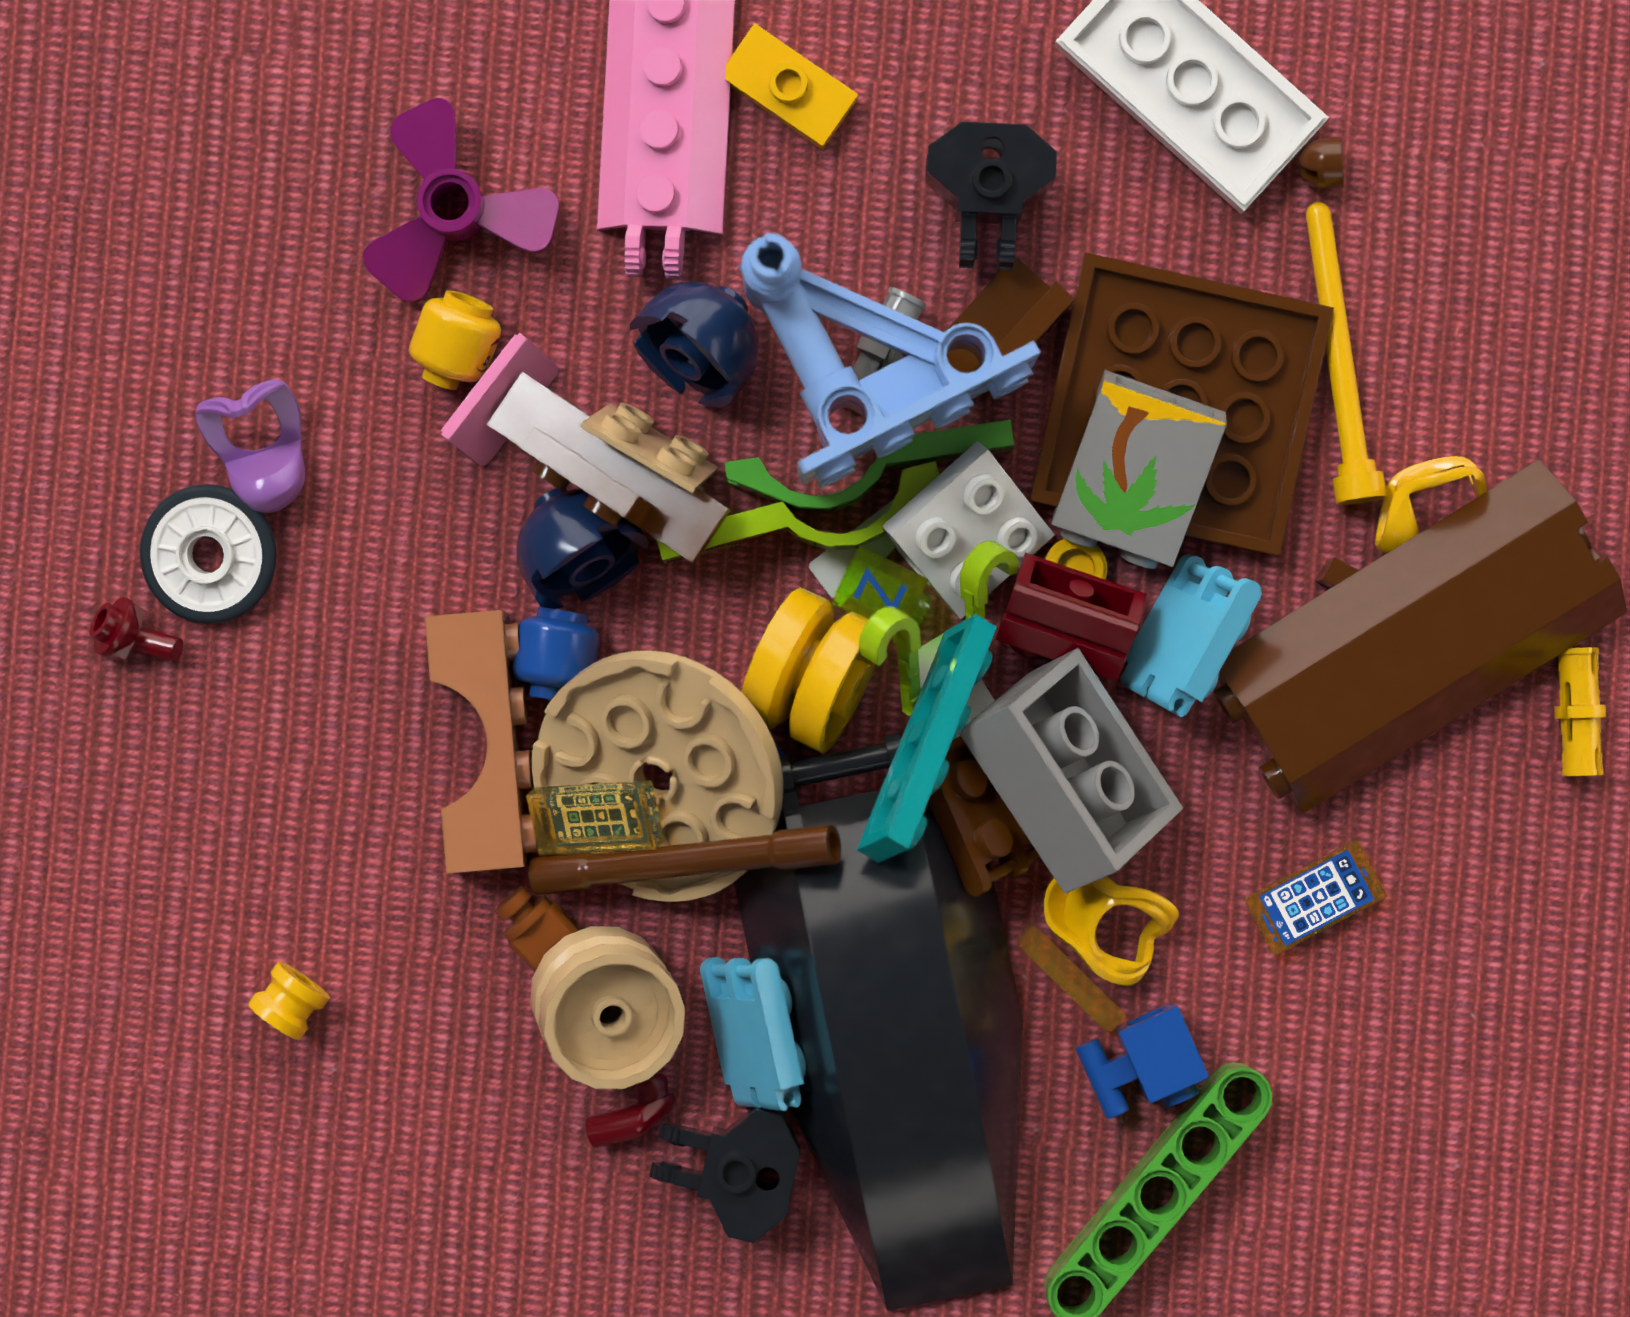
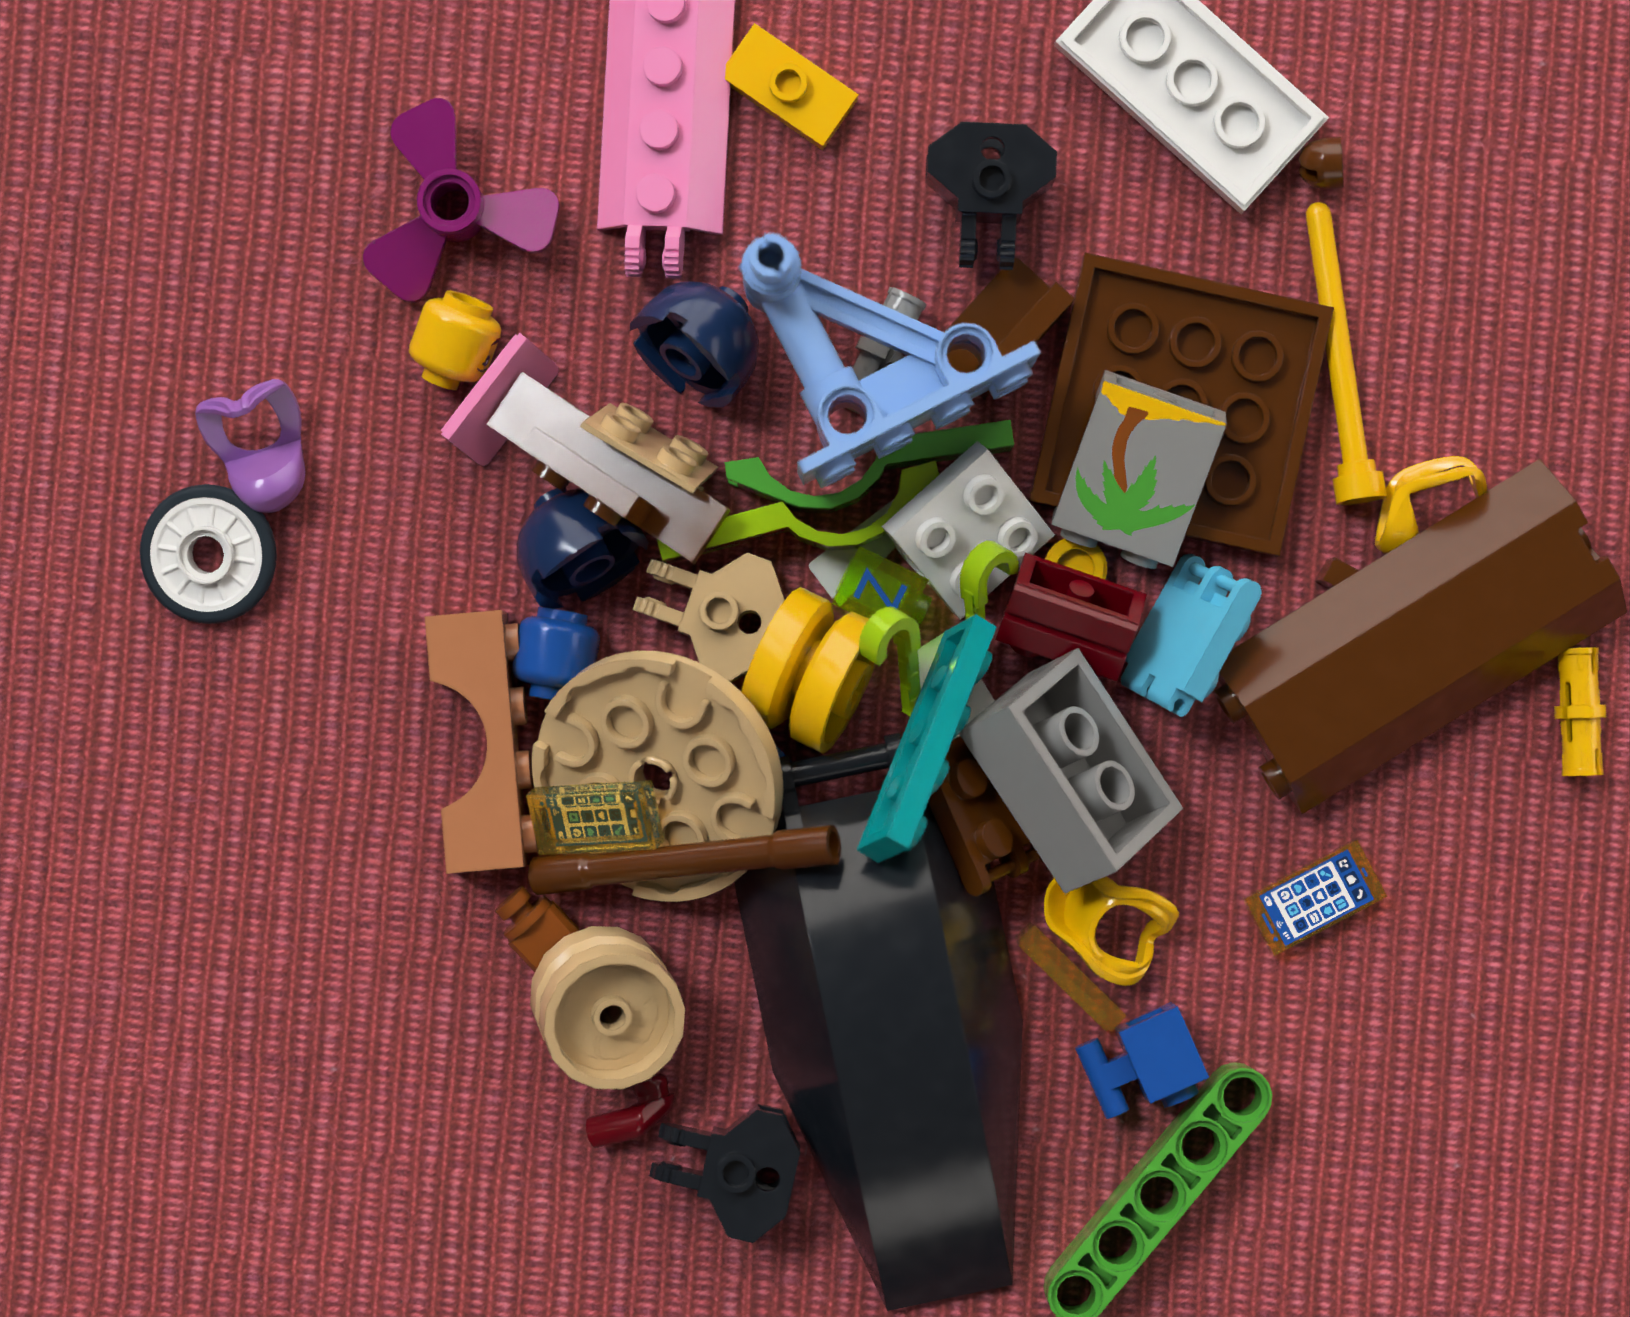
dark red plate [89,597,184,663] -> none
yellow wheel [248,961,330,1040] -> none
medium azure plate [700,957,806,1111] -> none
none -> tan hinge [632,553,785,683]

